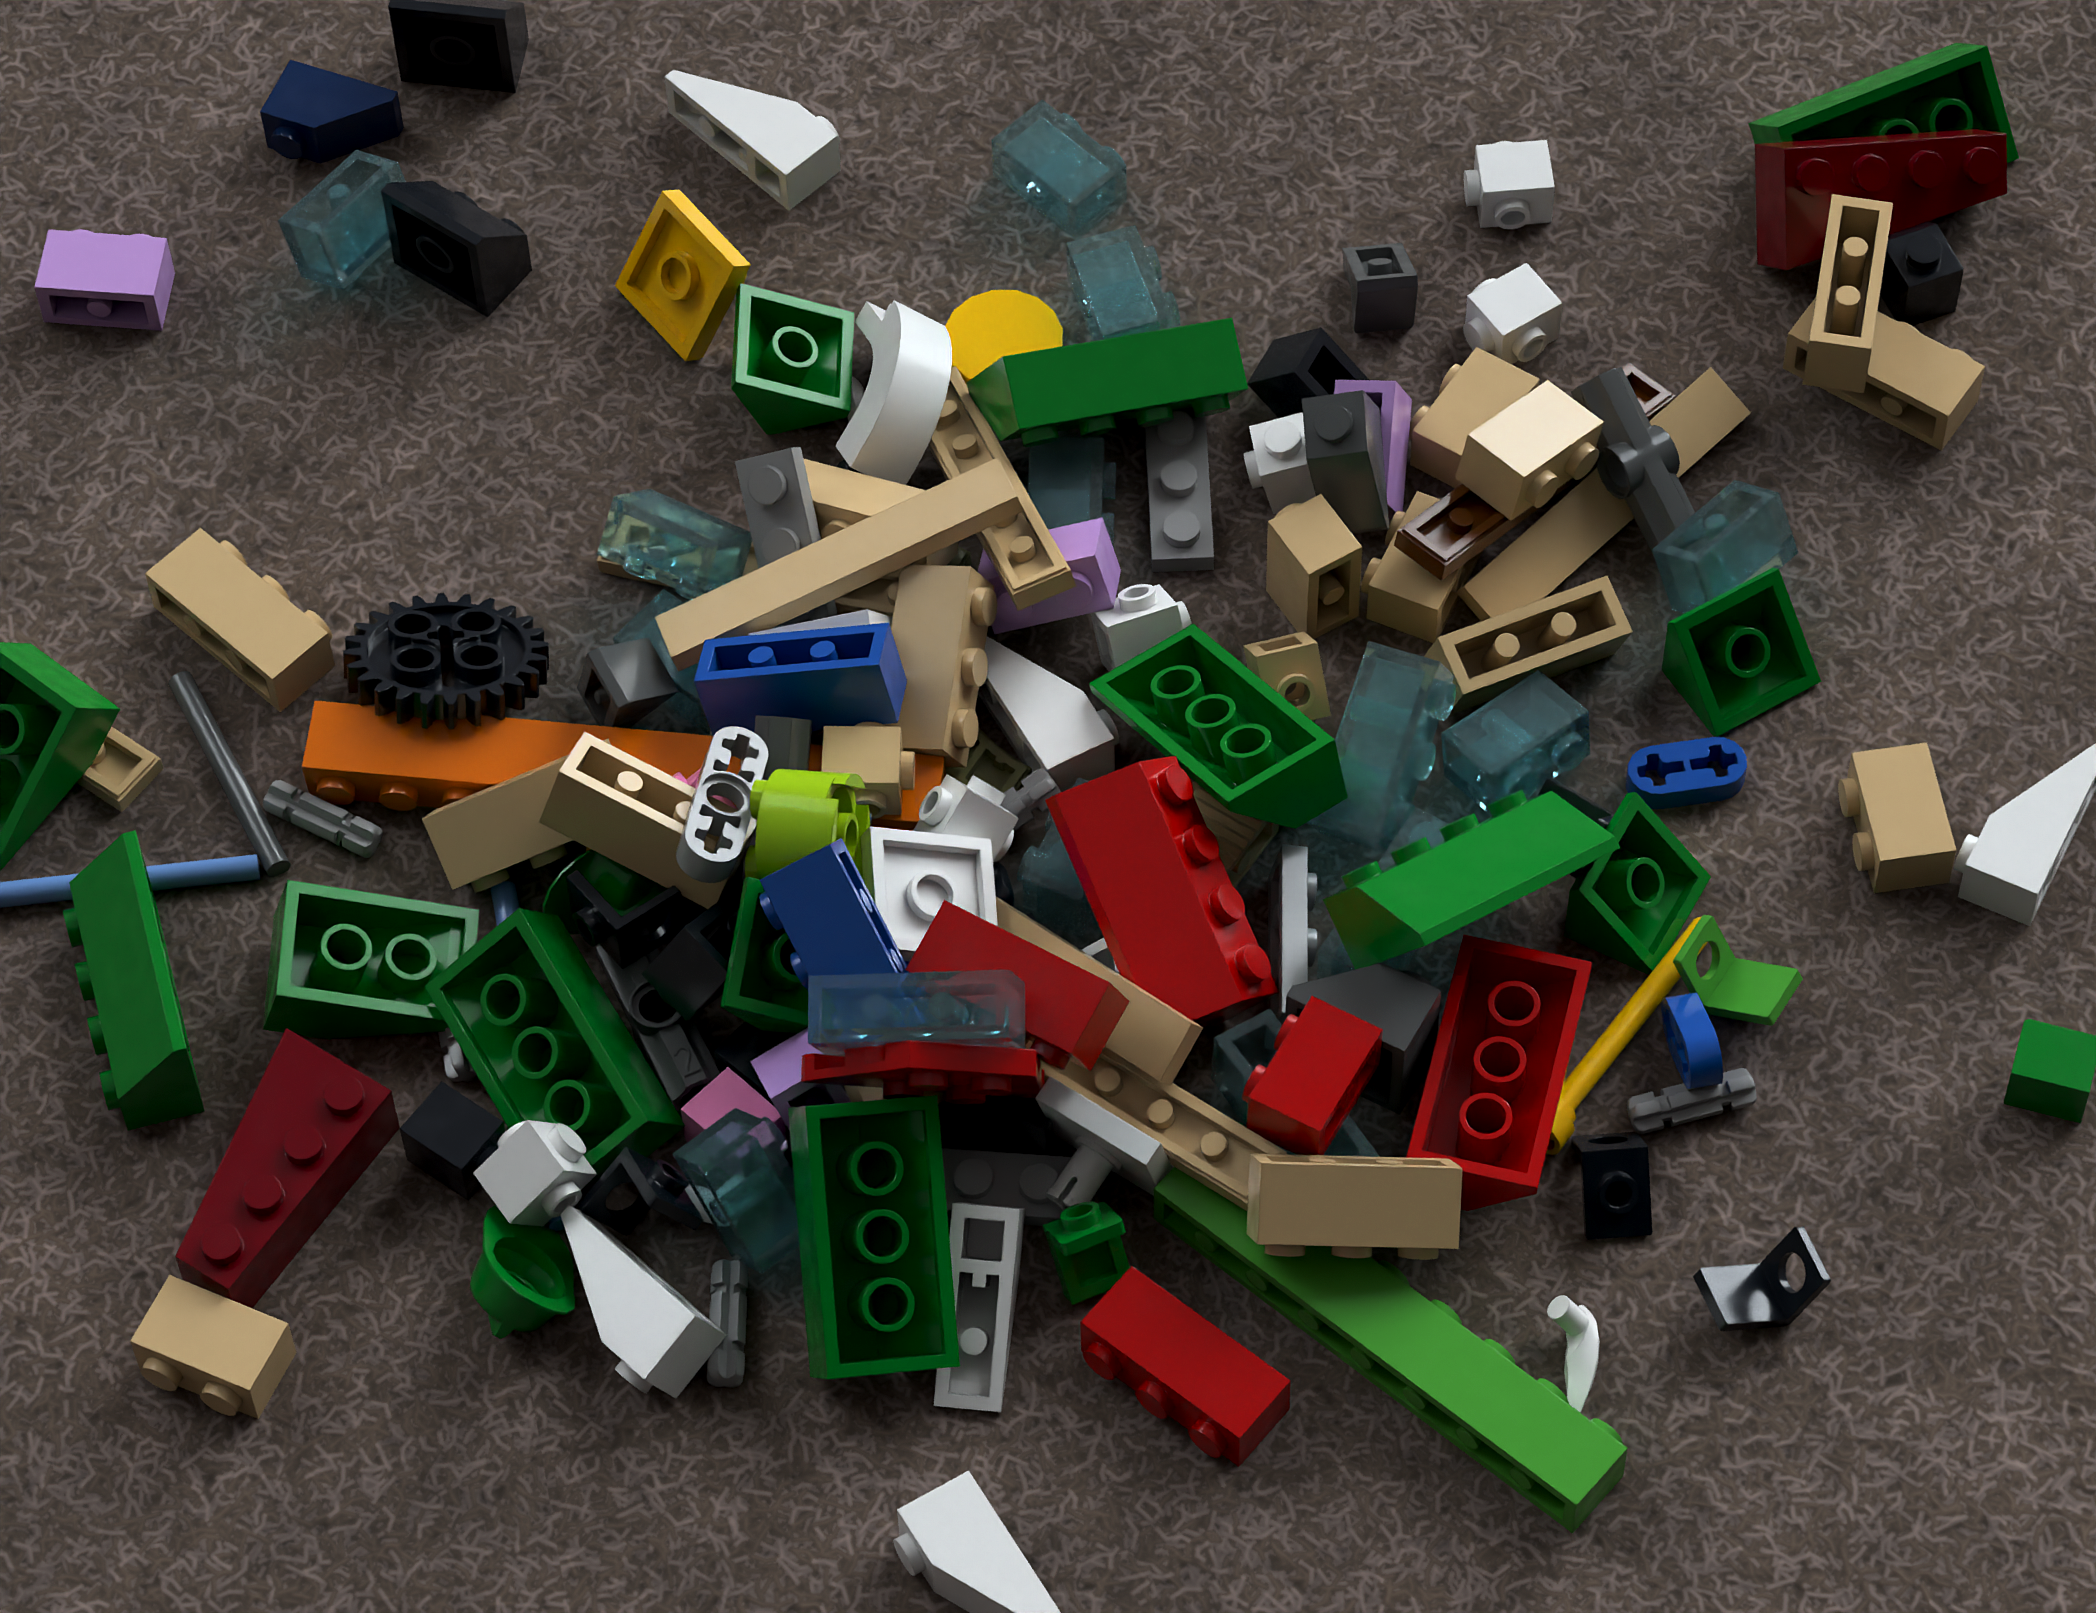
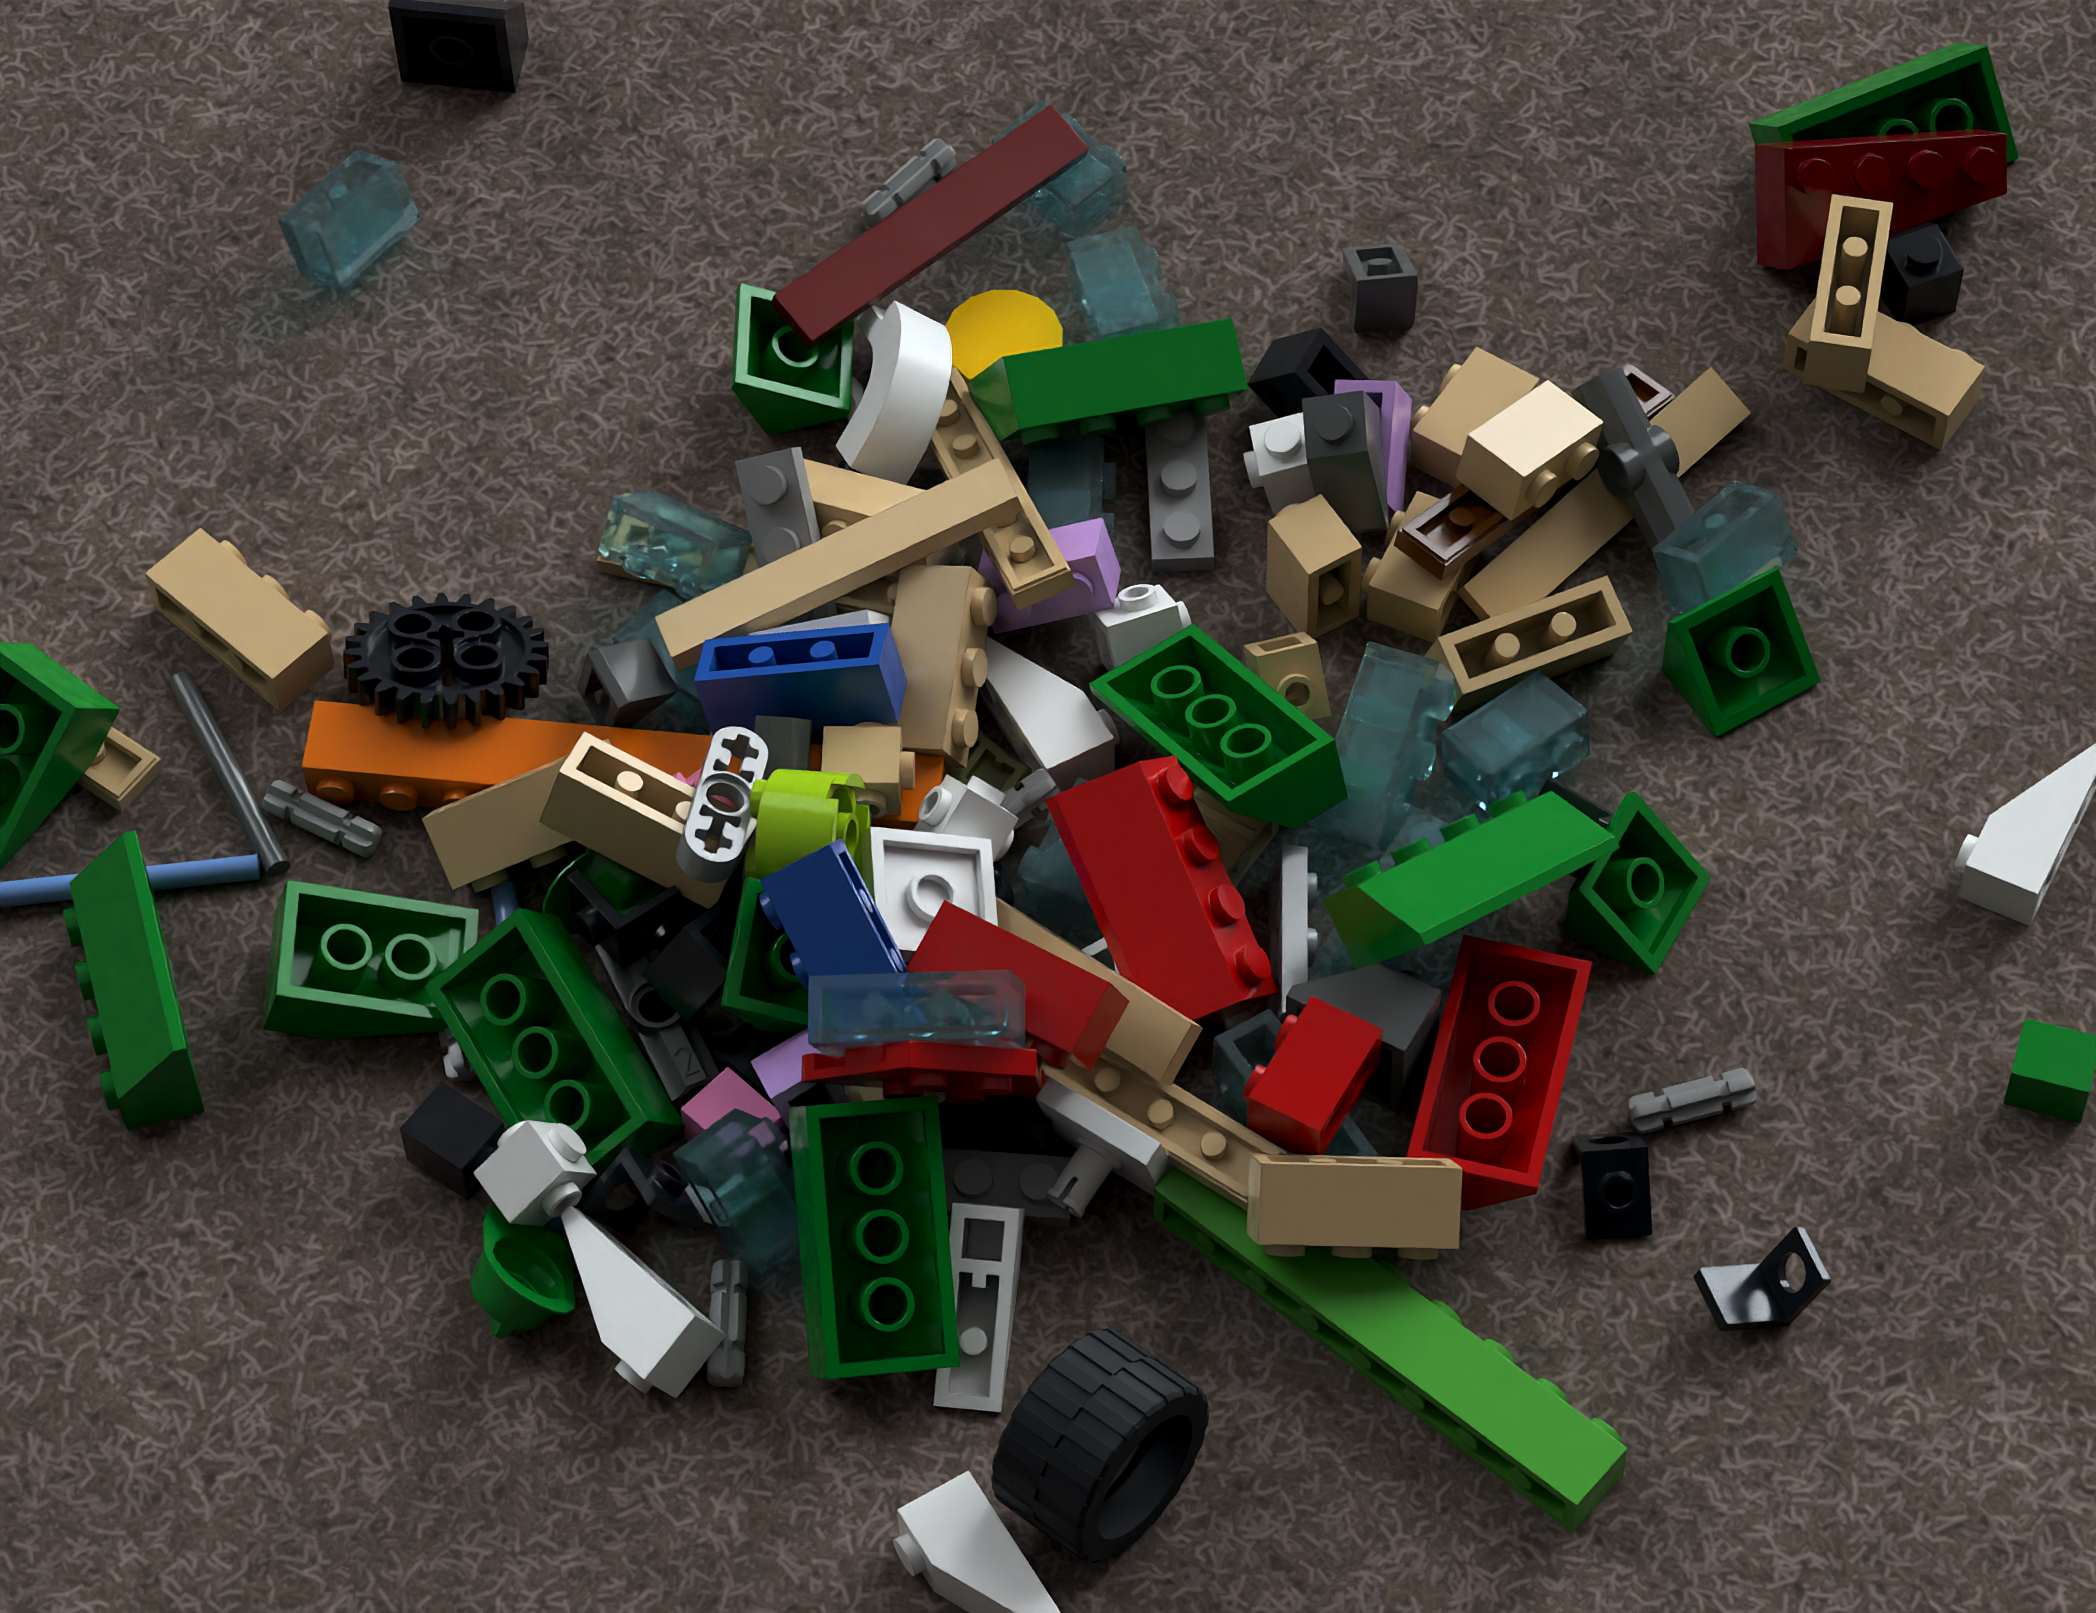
lavender brick [34,229,175,331] -> none
tan brick [130,1275,297,1419] -> none
dark red wedge [175,1028,400,1308] -> none
dark blue slope [260,60,404,163] -> none
black slope [381,181,532,317] -> none
yellow tile [615,189,751,361] -> none
white slope [665,70,841,210] -> none
green bracket [1043,1201,1130,1305] -> none
red brick [1080,1266,1291,1467] -> none
white brick [1463,263,1562,364] -> none
white brick [1464,140,1555,229] -> none
yellow piece [1547,917,1708,1155] -> none
white bar [1547,1295,1600,1413] -> none
blue beam [1626,737,1747,809] -> none
blue beam [1661,992,1723,1089] -> none
bright green bracket [1673,915,1803,1026] -> none
tan brick [1838,743,1957,893] -> none
none -> dark red tile [771,104,1090,350]
none -> light grey axle [860,138,956,227]
none -> black tyre [991,1328,1209,1563]

